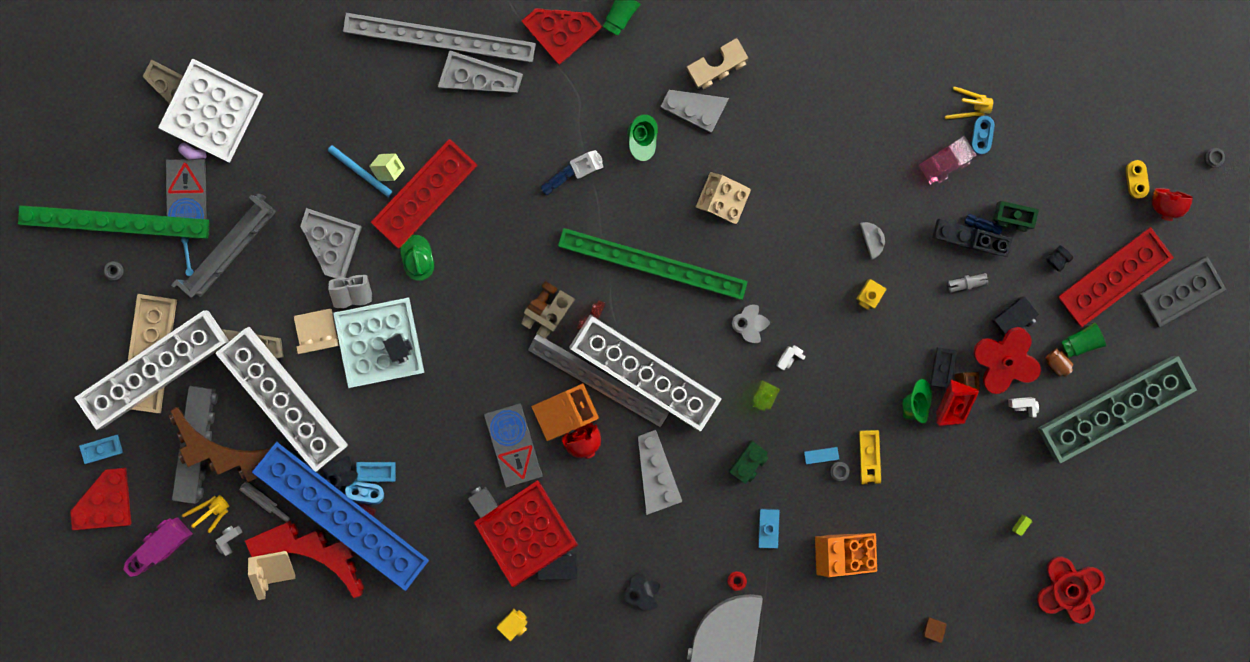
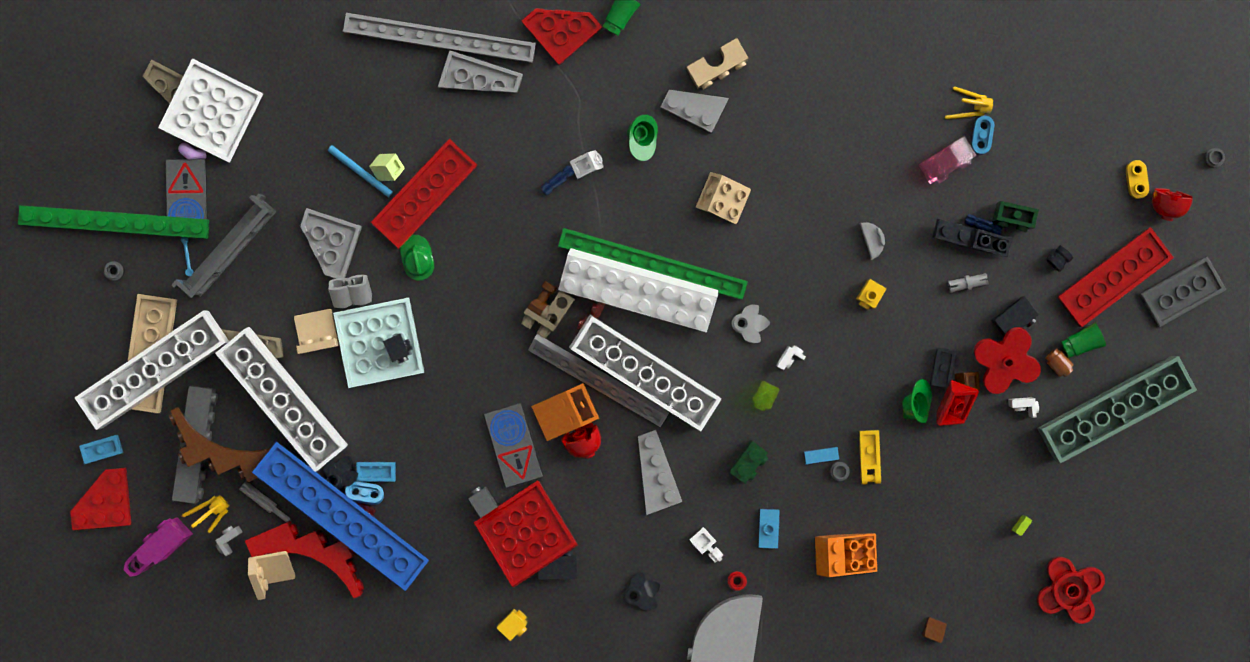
none -> white brick [558,248,718,332]
none -> white plate [690,527,724,563]

